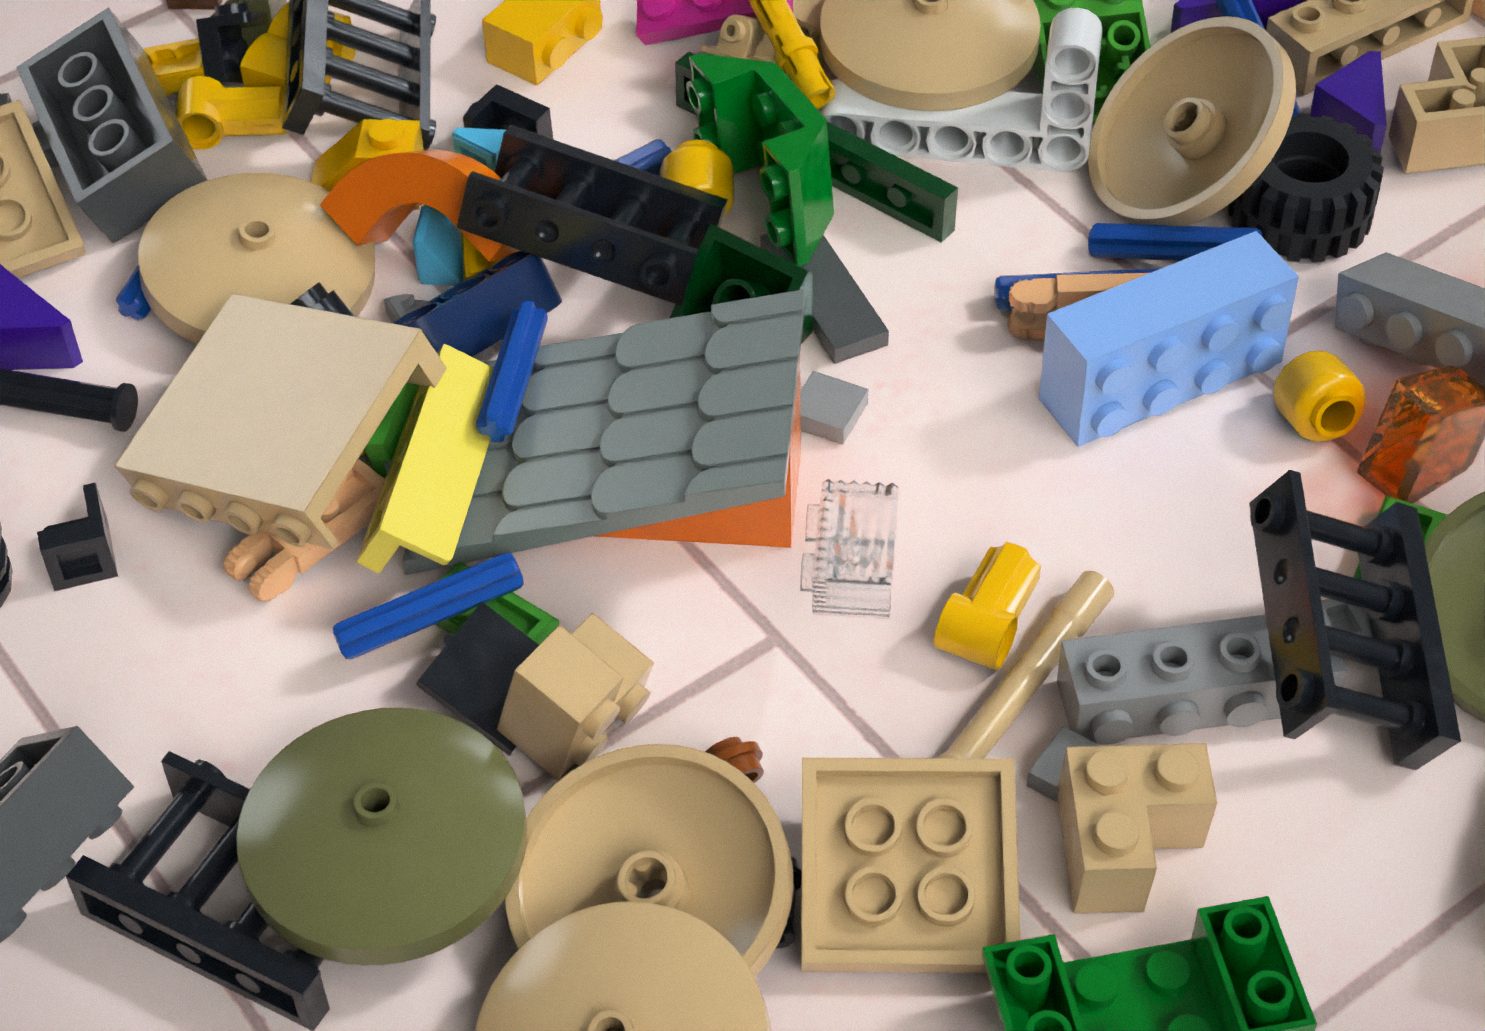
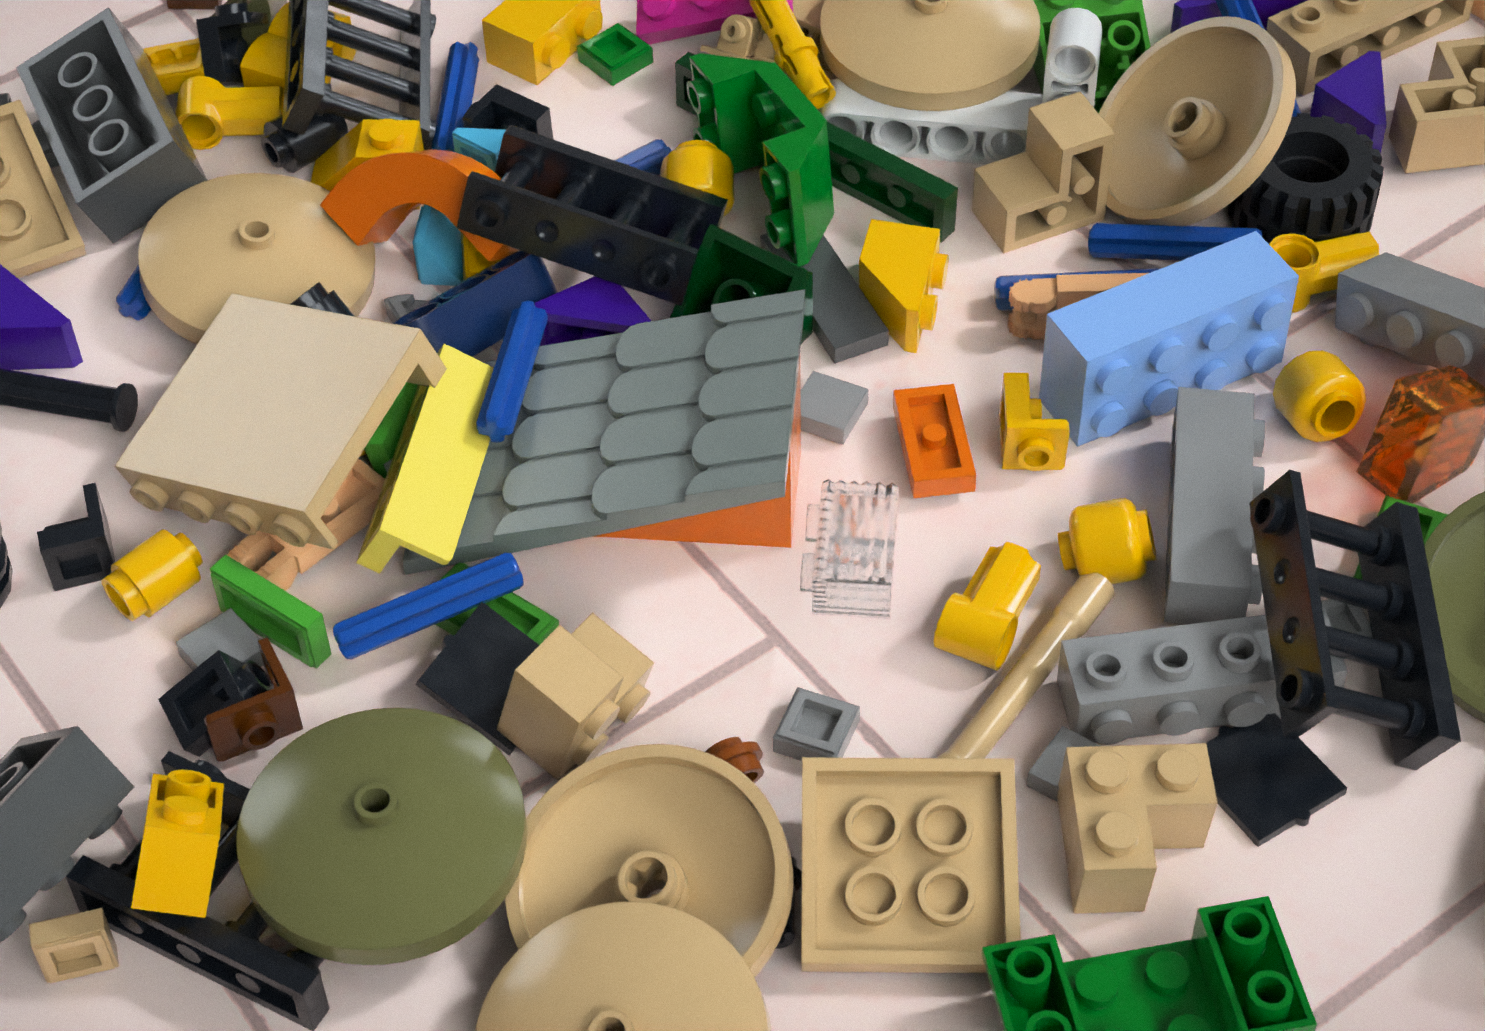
none -> tan tile [29,908,119,983]
none -> yellow brick [101,529,203,621]
none -> yellow slope [131,770,224,918]
none -> black bracket [158,650,274,757]
none -> light grey tile [176,608,264,670]
none -> reddish brown bracket [204,637,303,762]
none -> bright green tile [210,554,332,669]
none -> black brick [261,112,348,173]
none -> blue axle [431,41,479,152]
none -> dark purple slope [535,276,651,346]
none -> green tile [577,23,654,86]
none -> light grey tile [773,687,860,761]
none -> yellow slope [859,219,949,353]
none -> orange plate [893,384,976,498]
none -> tan brick [972,91,1115,253]
none -> yellow bracket [999,373,1070,471]
none -> yellow head [1058,498,1157,585]
none -> light grey brick [1163,387,1265,624]
none -> black piece [1206,713,1347,847]
none -> yellow piece [1269,231,1379,313]

